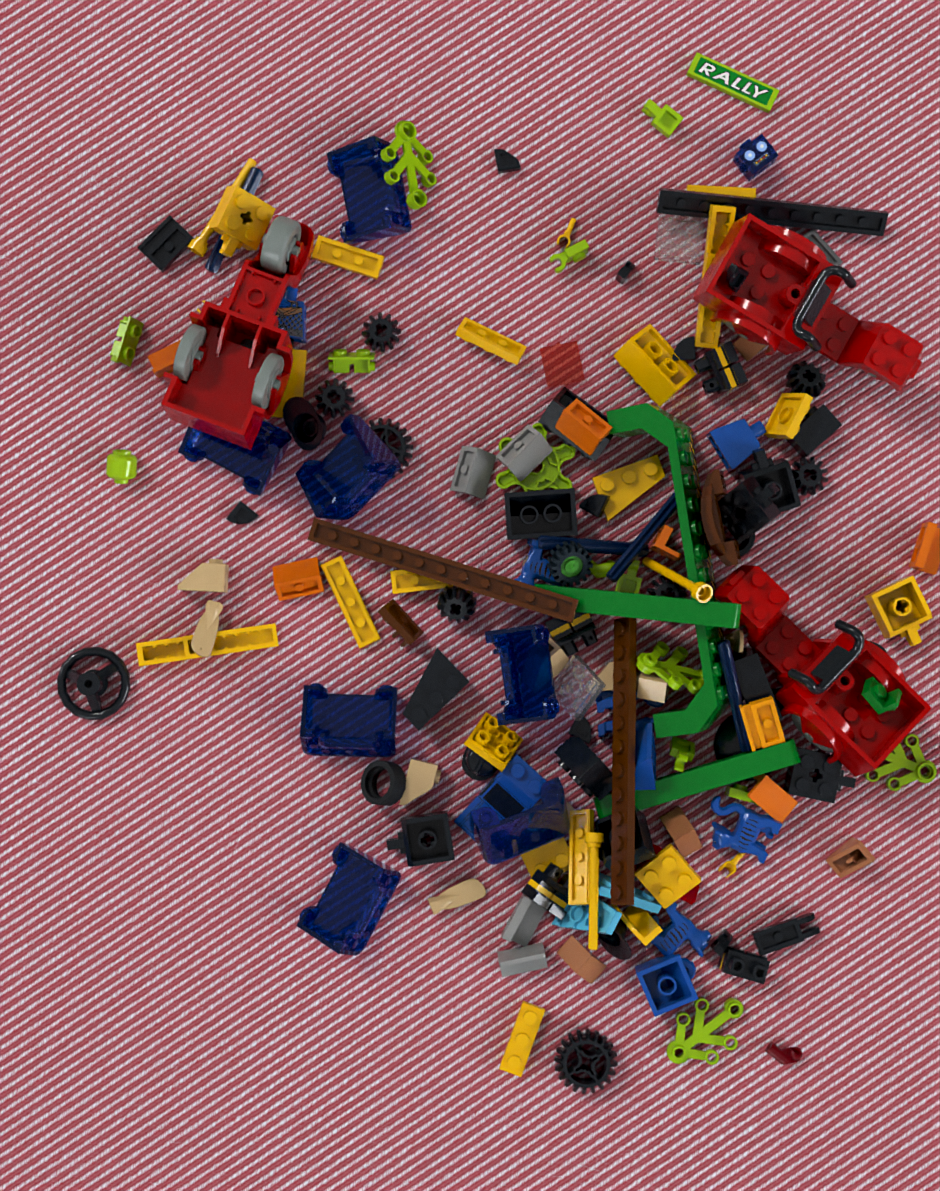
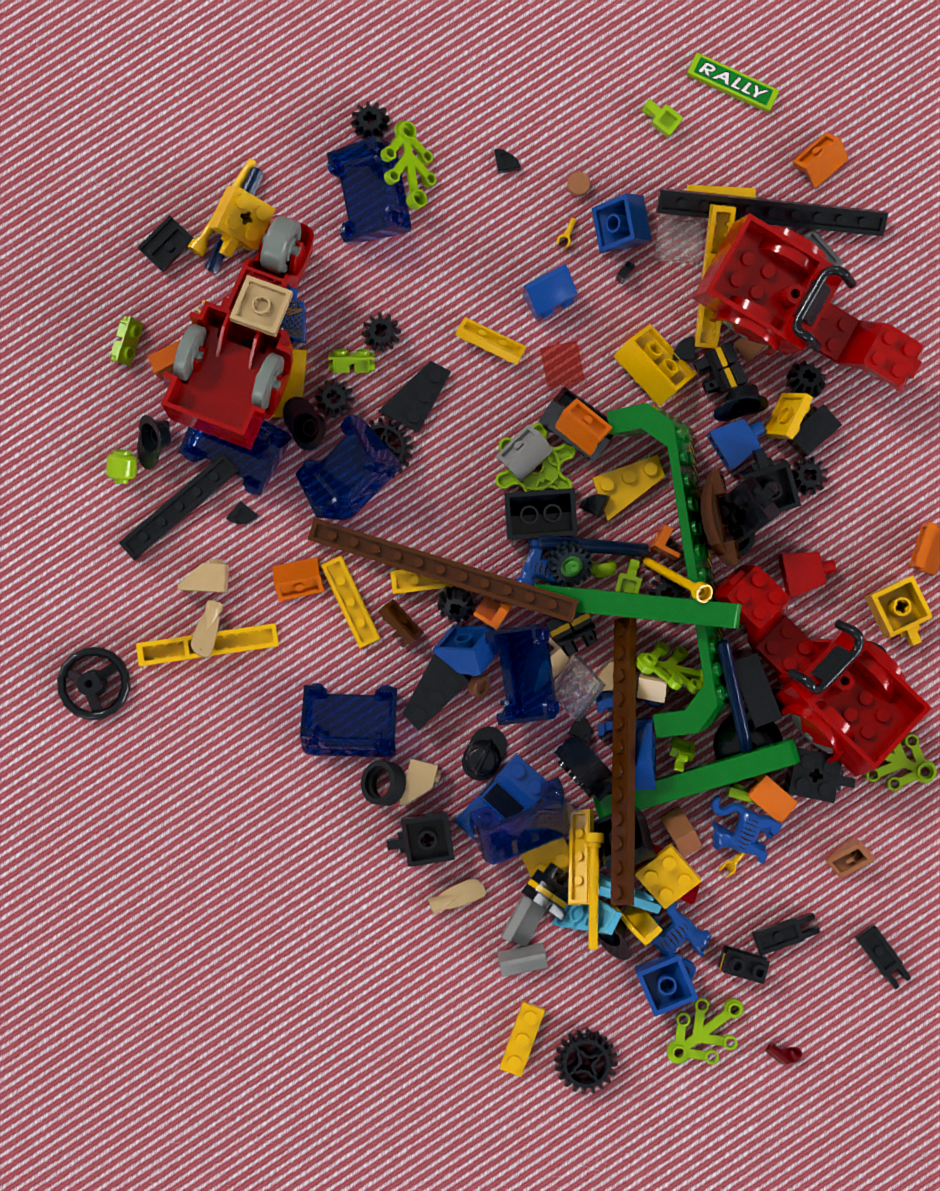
clear blue windscreen [296,842,401,956] -> none
yellow plate [311,235,385,280] -> none
light grey panel [450,446,496,499] -> none
yellow tile [464,712,523,772] -> none
lime plate [549,239,589,273] -> none
nougat slope [557,935,607,984] -> none
dark blue axle [606,493,677,583] -> none
black tile [711,930,732,956] -> none
tan piece [725,630,744,653] -> none
black tile [726,263,749,293] -> none
clear blue head [733,134,779,181] -> none
light orange plate [738,696,786,752] -> none
green bracket [861,677,902,714] -> none
none -> black tile [119,453,240,560]
none -> black piece [137,415,171,470]
none -> tan plate [229,275,293,337]
none -> black gear [351,101,390,142]
none -> black wing [378,361,451,433]
none -> blue slope [433,625,500,676]
none -> nougat tile [468,674,490,698]
none -> orange panel [473,596,513,630]
none -> blue slope [523,263,577,320]
none -> nougat tile [567,172,590,197]
none -> blue slope [592,193,652,253]
none -> black piece [713,384,769,421]
none -> red torso [777,552,836,597]
none -> orange panel [792,132,848,188]
none -> black hinge [854,924,911,990]

